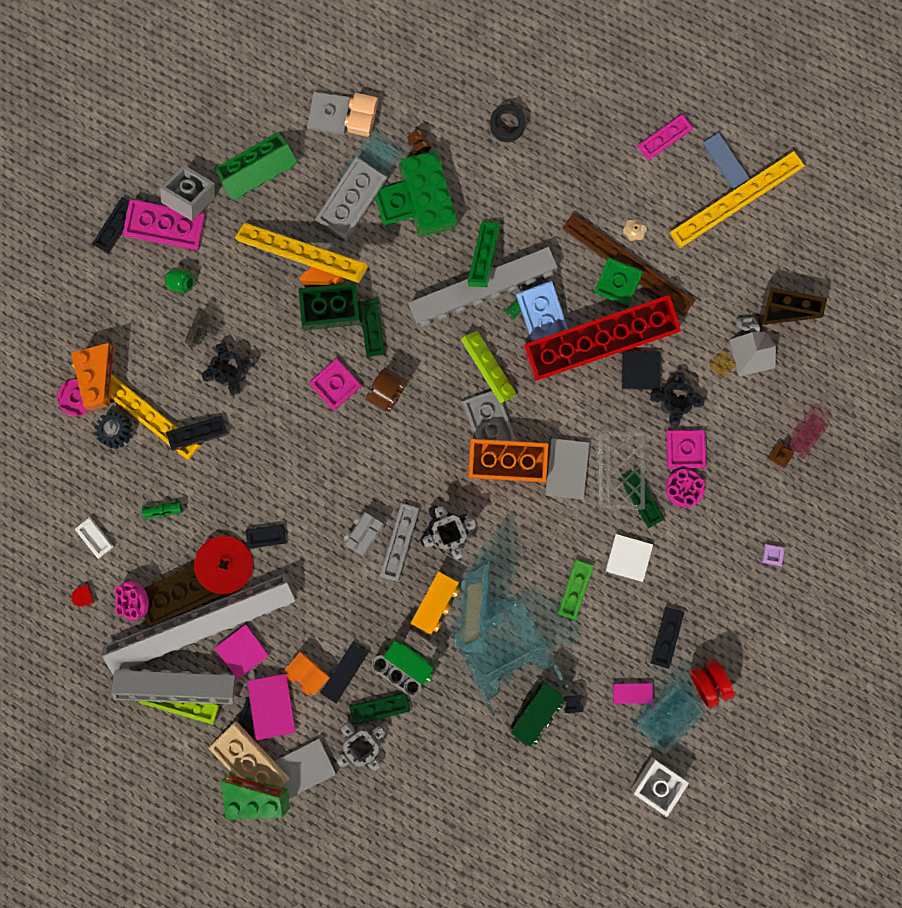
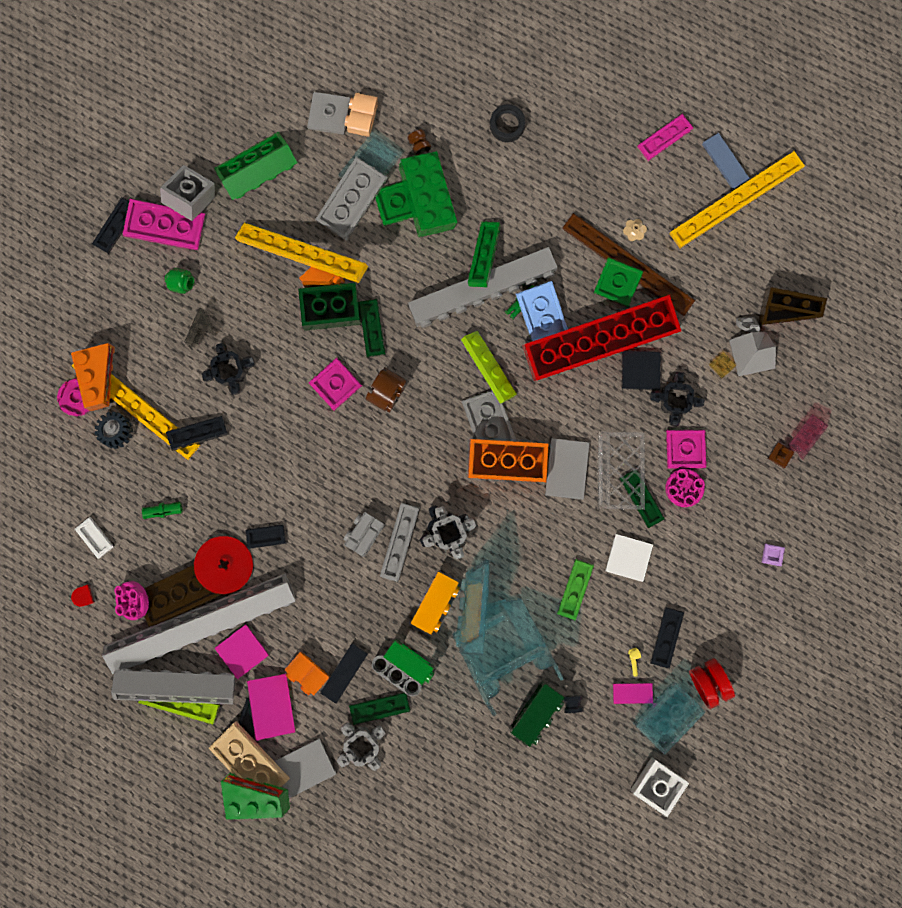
none -> light yellow hand [628,648,641,677]

